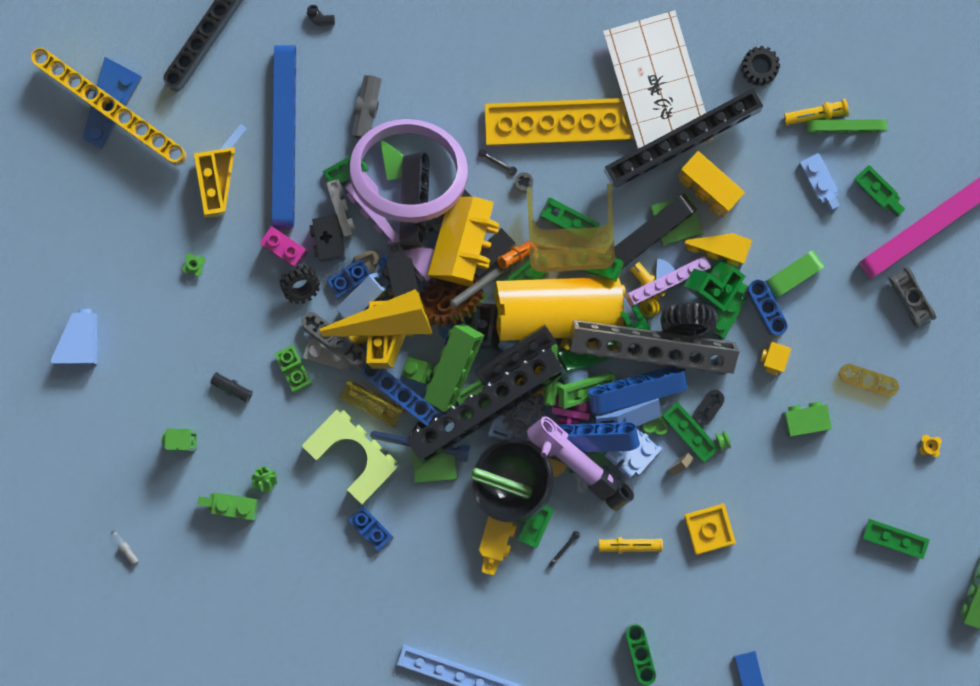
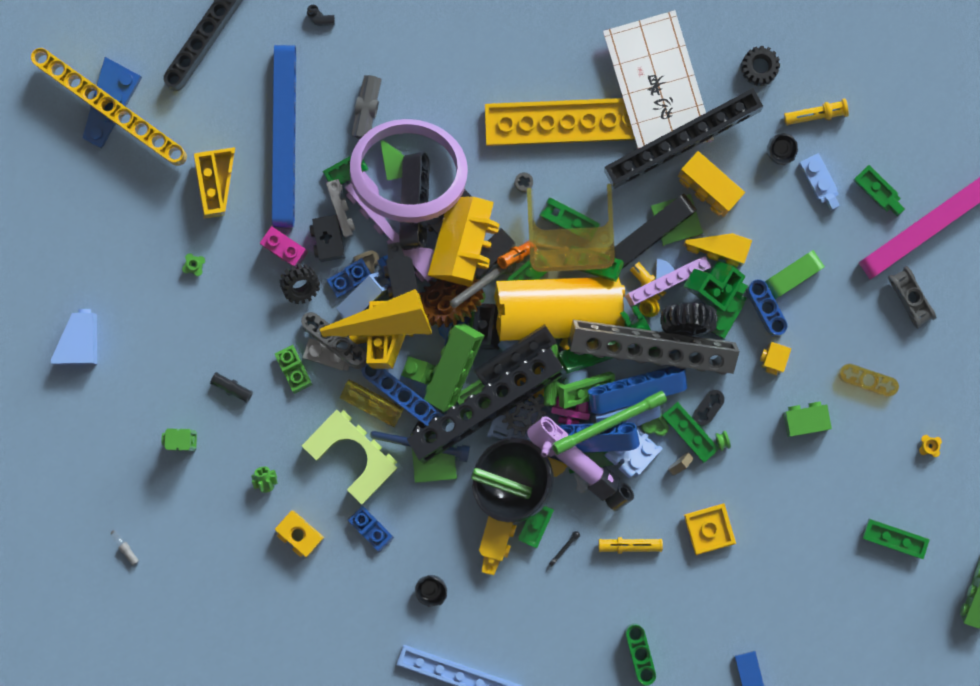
bright green hinge [197,493,259,520] -> none
light blue sticker [221,124,247,149] -> none
black hinge [478,149,517,175] -> none
bright green beam [806,119,887,134] -> none
none -> yellow brick [275,510,325,557]
none -> black hair [415,575,447,607]
none -> bright green piece [552,391,667,455]
none -> black hair [767,133,798,165]

